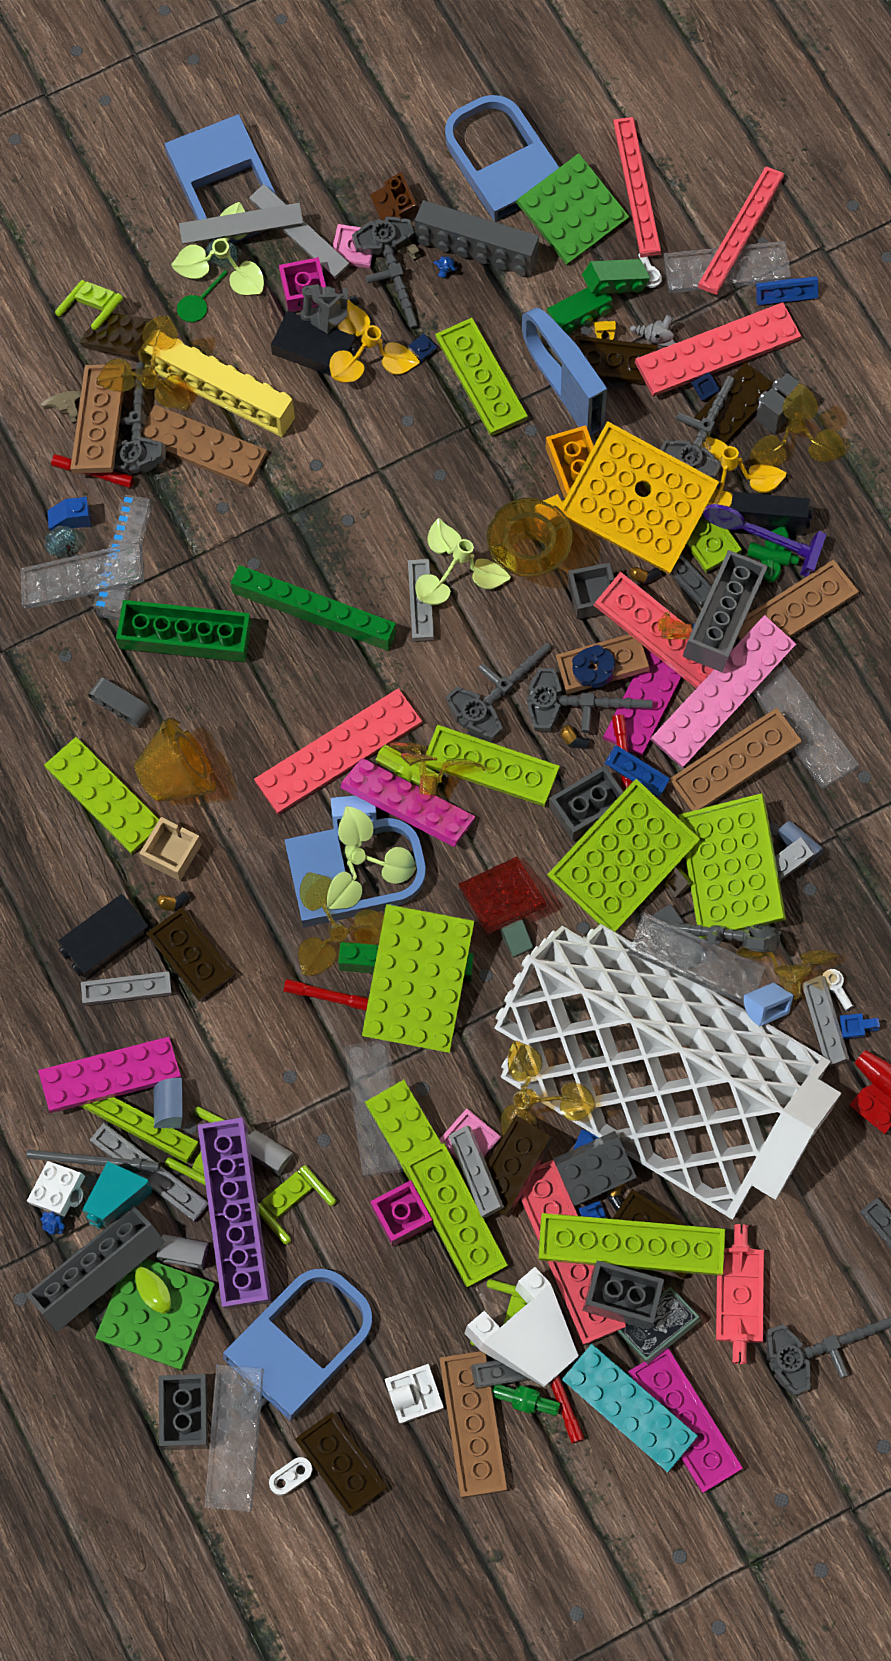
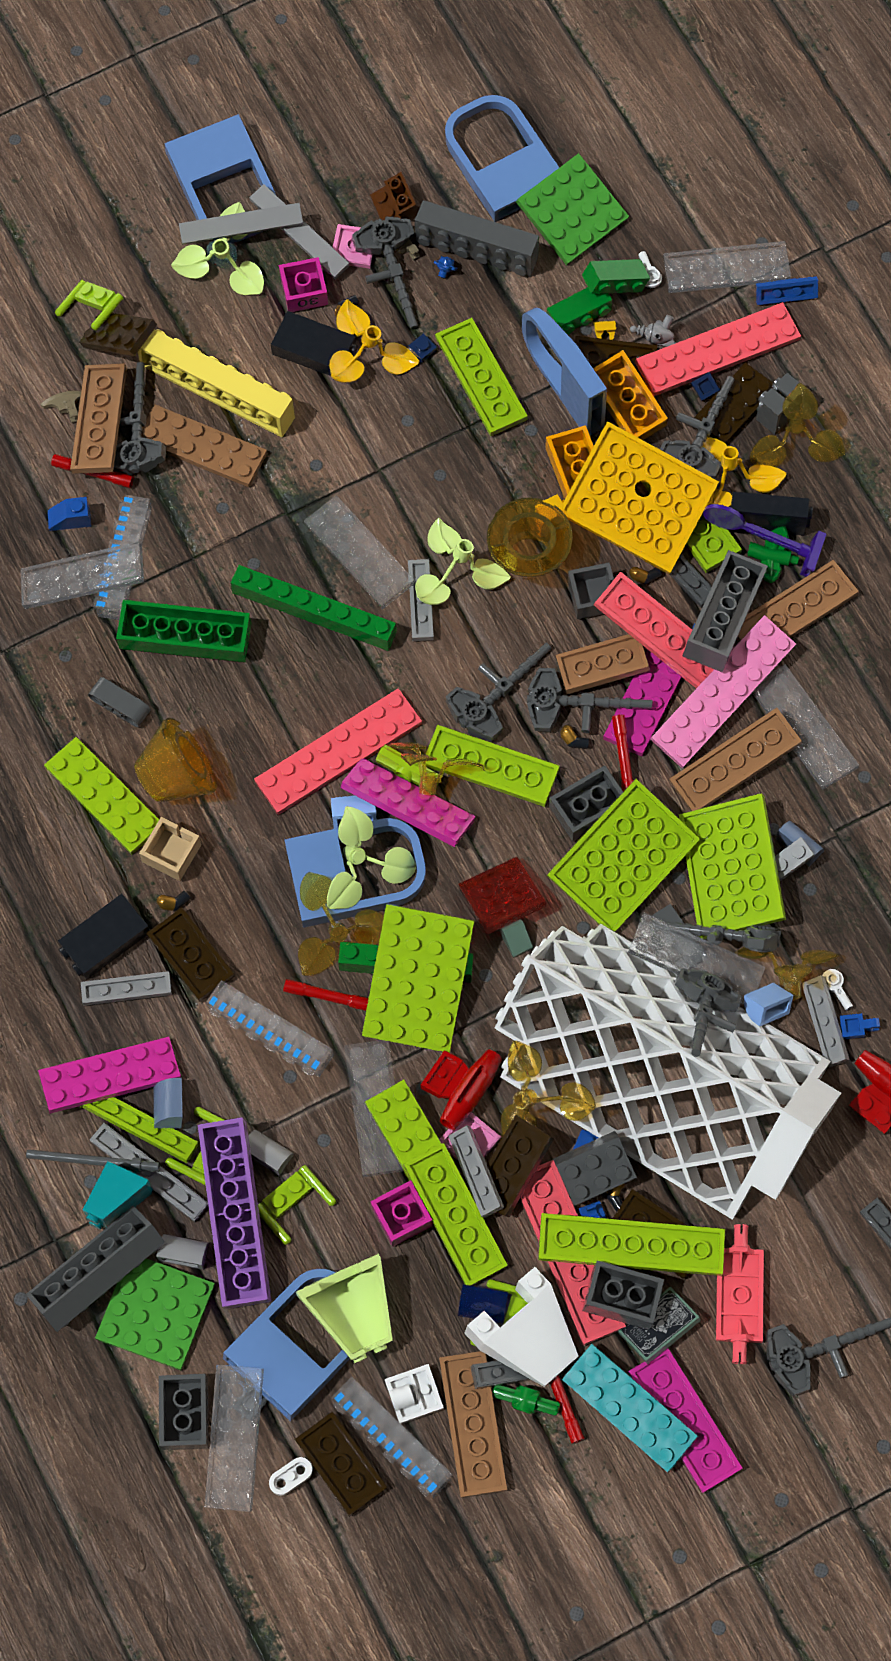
white plate [27,1161,85,1217] -> none
blue plant [40,1211,65,1235] -> none
clear light blue head [44,525,76,557] -> none
clear yellow plant [97,315,189,410] -> none
lime arm [135,1267,171,1314] -> none
green piece [177,270,227,323] -> none
dark grey piece [300,284,348,333] -> none
dark blue plate [572,645,616,688] -> none
blue plate [604,745,670,797] -> none
coral tile [613,117,661,257] -> none
bracket [658,612,692,639] -> none
dark brown plate [661,866,693,898] -> none
coral tile [698,167,784,295] -> none
none -> clear brick [206,980,334,1077]
none -> yellowish green cone [296,1254,393,1363]
none -> clear plate [304,495,415,609]
none -> clear brick [332,1377,453,1498]
none -> red plate [421,1049,502,1130]
none -> clear blue brick [458,1285,508,1324]
none -> light orange brick [593,350,668,440]
none -> dark grey bar [675,968,741,1057]

